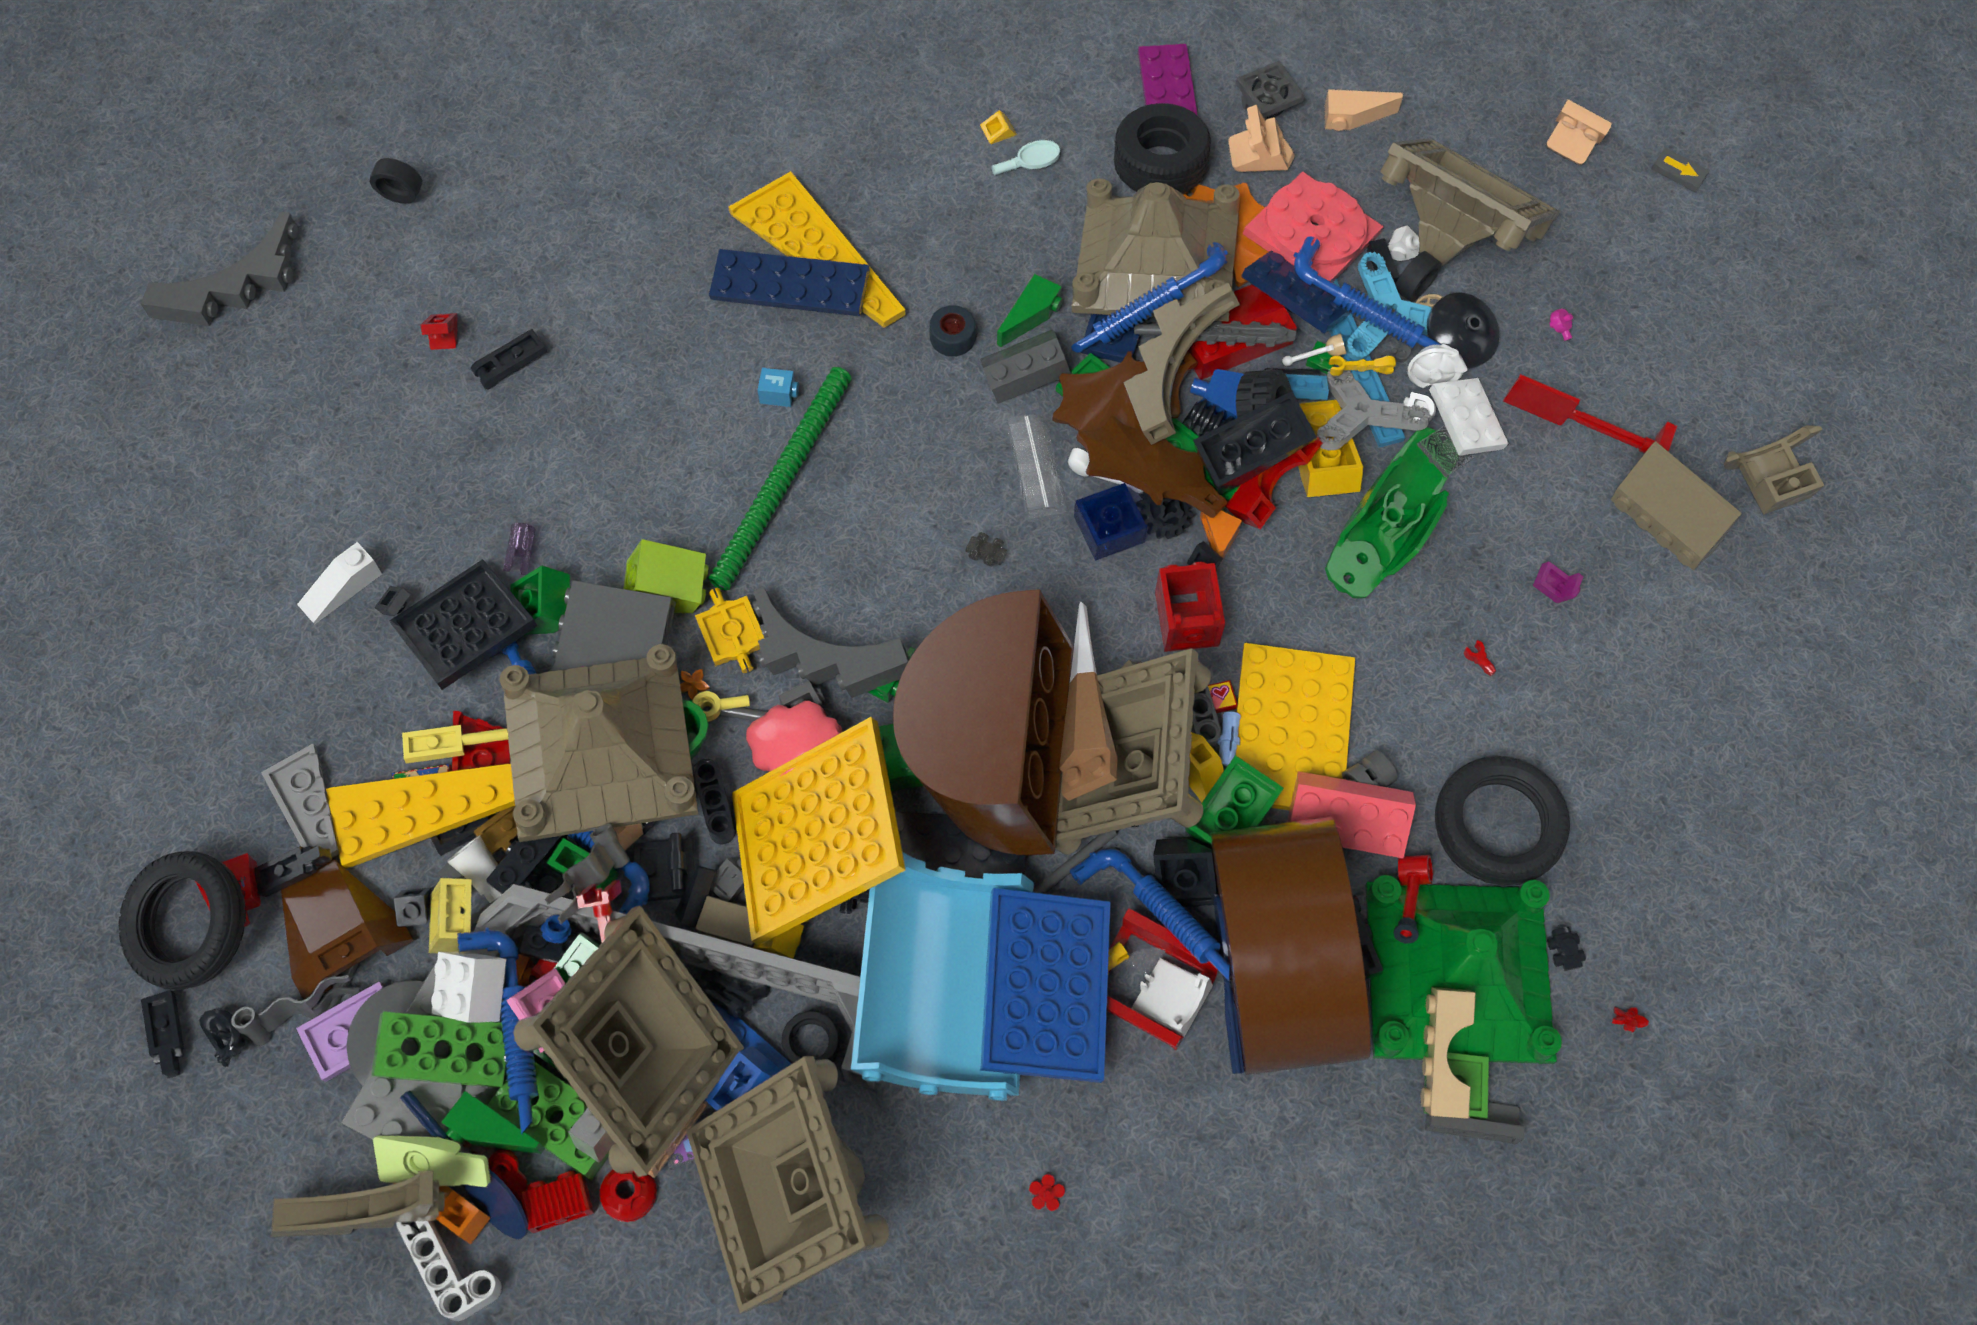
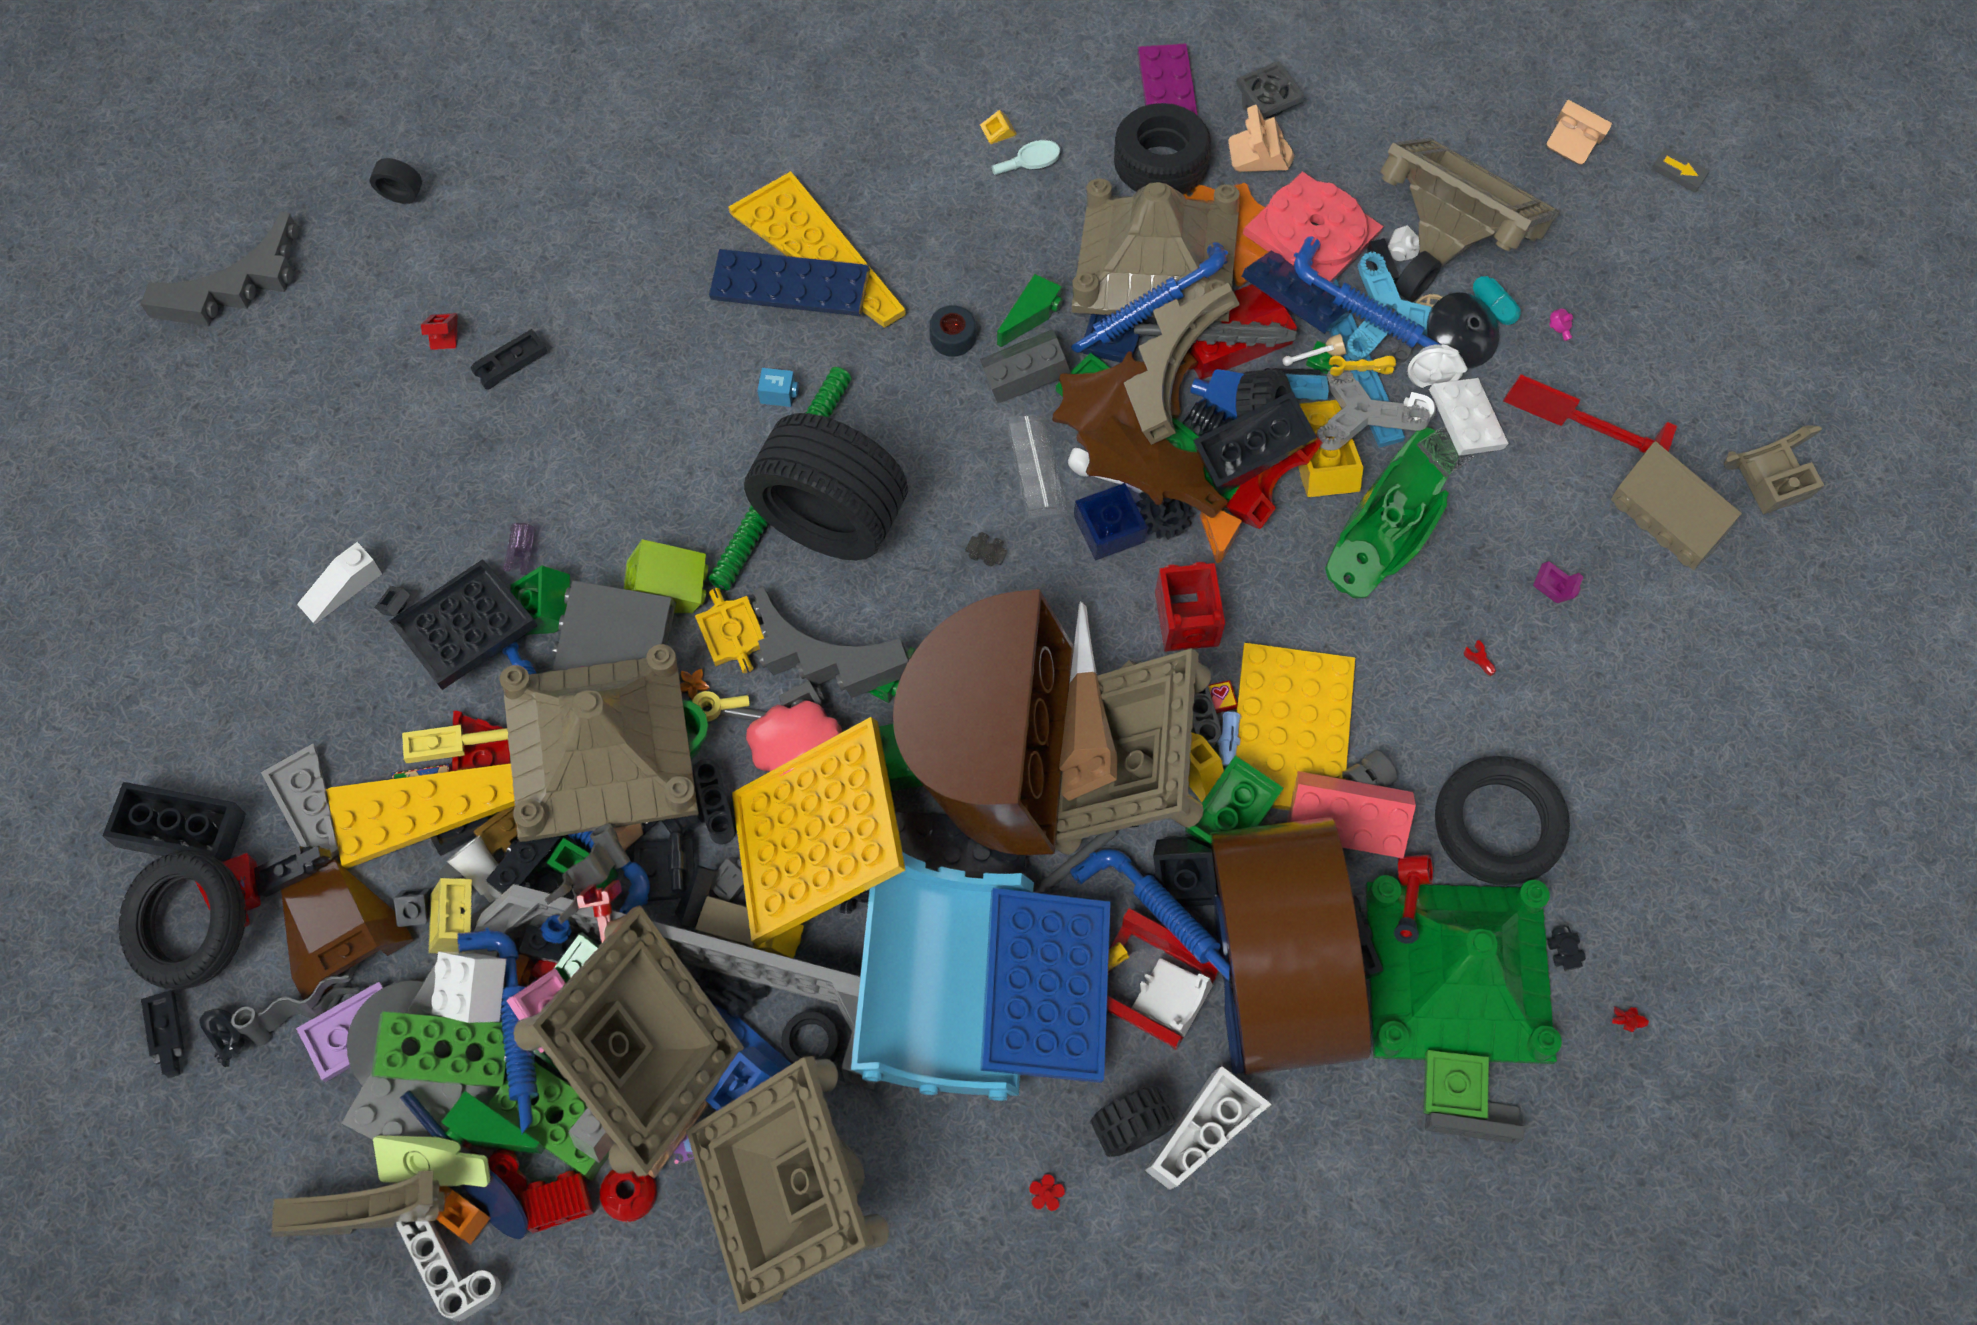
black plate [1187,541,1223,570] -> none
light nougat slope [1325,90,1403,131] -> none
tan arch [1421,987,1475,1118] -> none
none -> black brick [102,782,246,862]
none -> black wheel [661,815,701,837]
none -> black tyre [744,413,908,561]
none -> black tyre [1090,1087,1176,1157]
none -> white wedge [1145,1066,1271,1190]
none -> teal arm [1473,276,1521,325]

